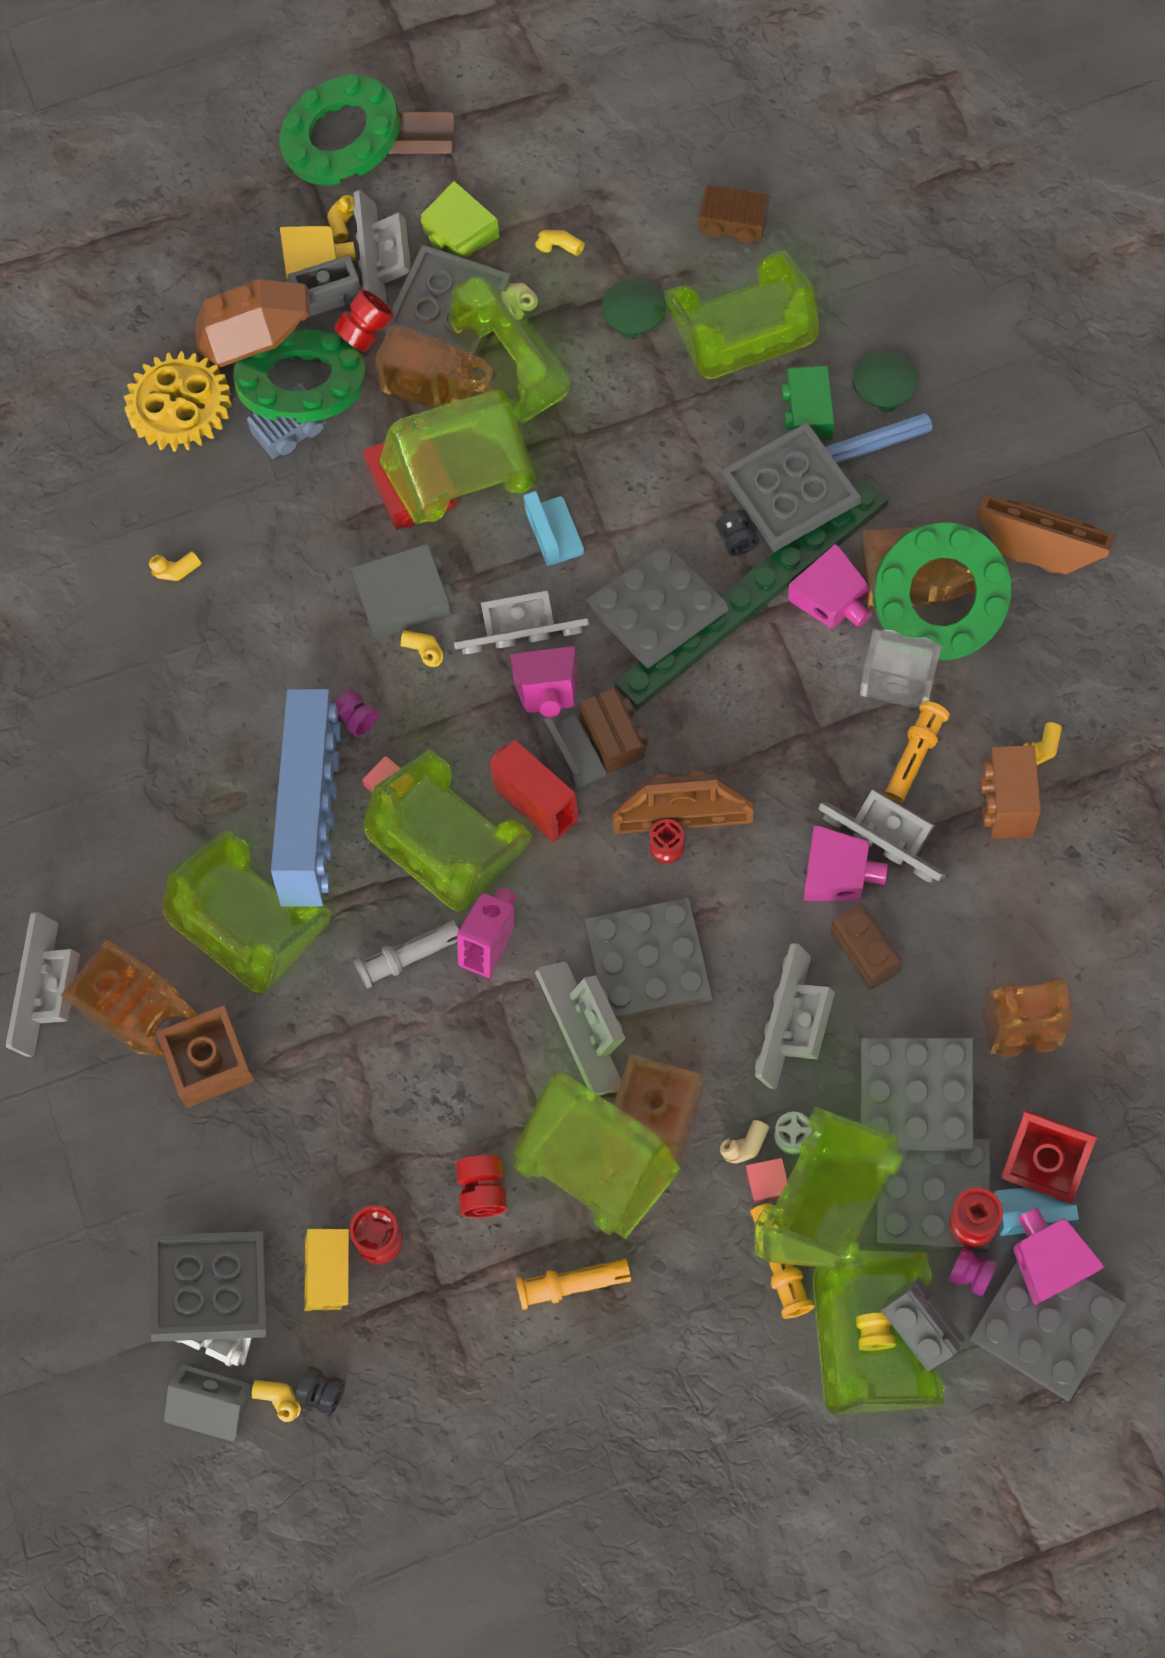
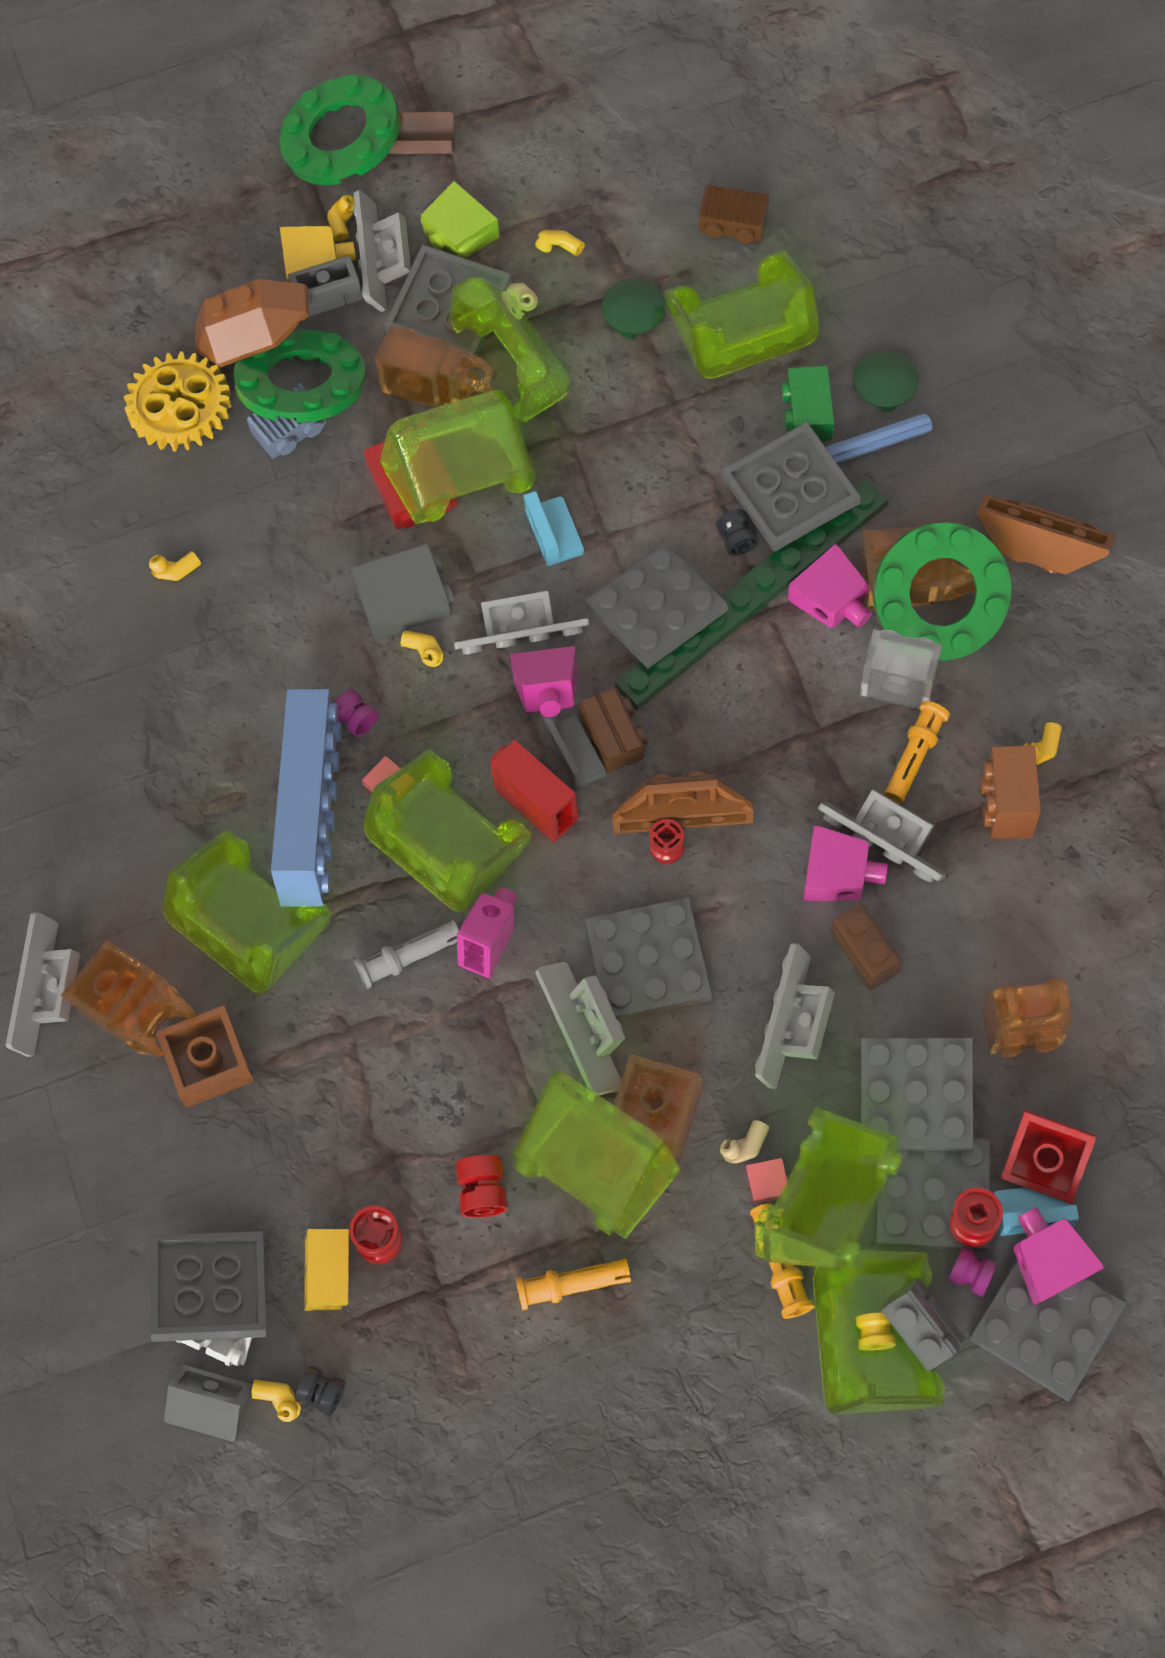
red wheel [334,289,395,352] -> none
light grey wheel [774,1111,812,1155] -> none

